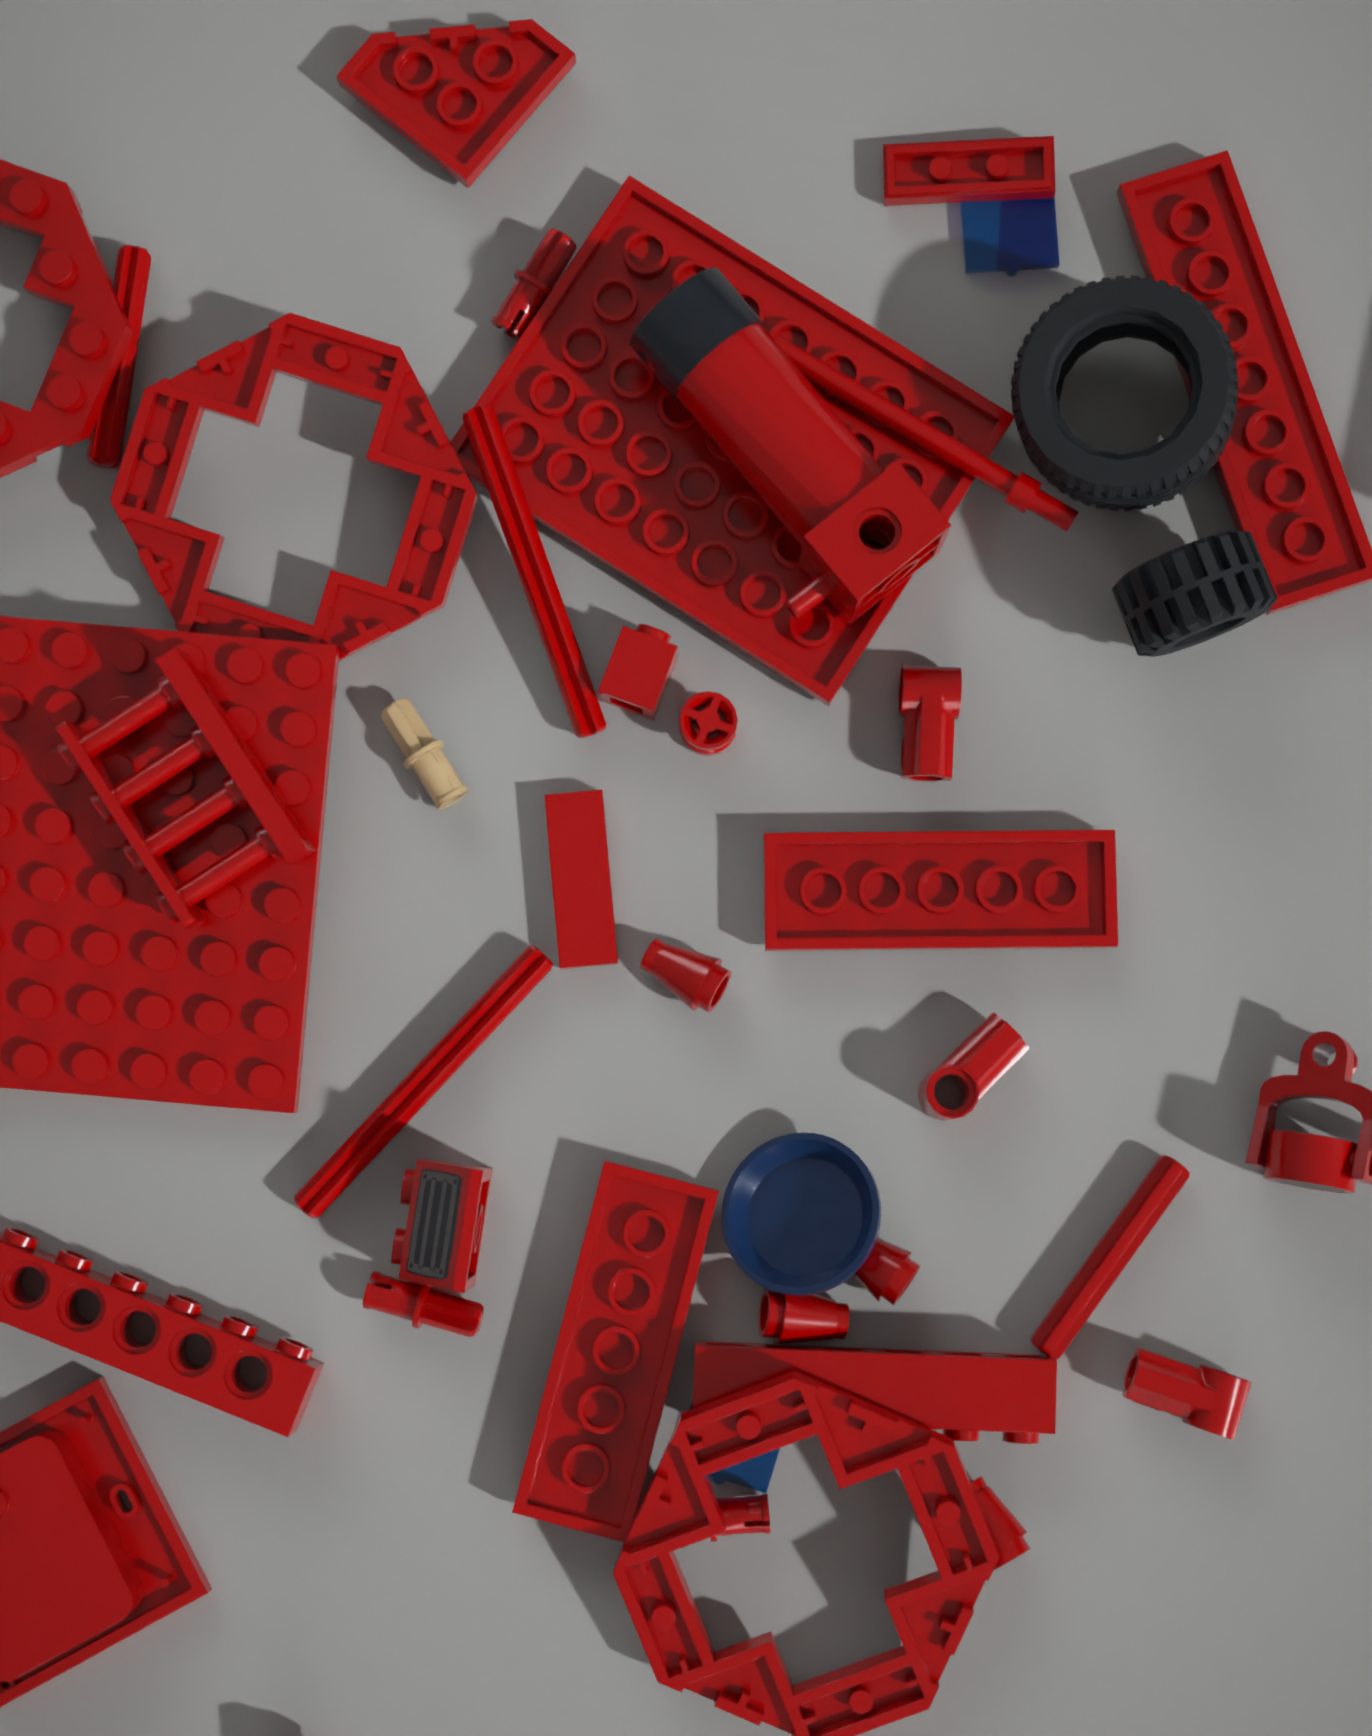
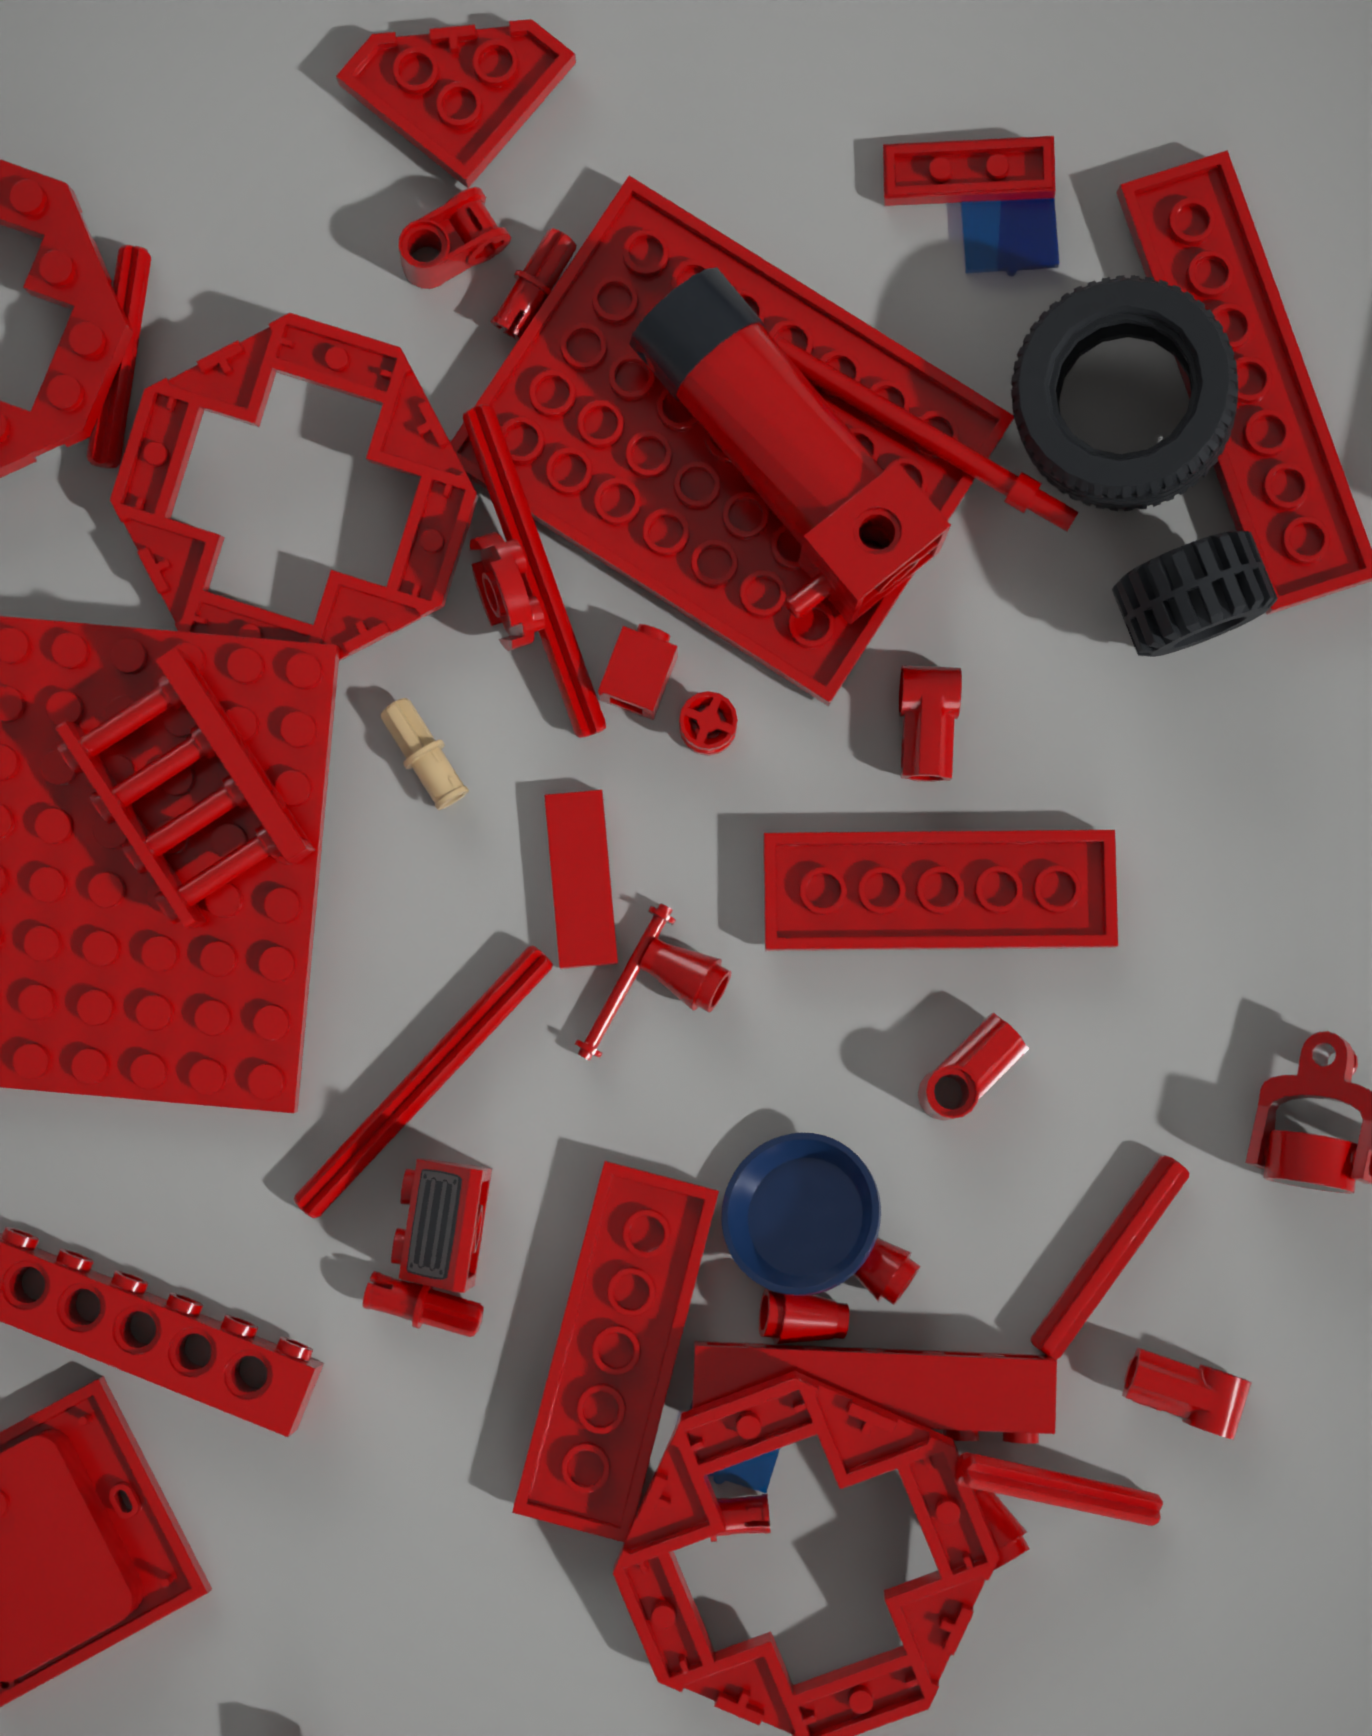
none -> red piece [398,187,511,289]
none -> red plate [470,532,545,651]
none -> red axle [575,903,676,1061]
none -> red axle [955,1452,1163,1526]

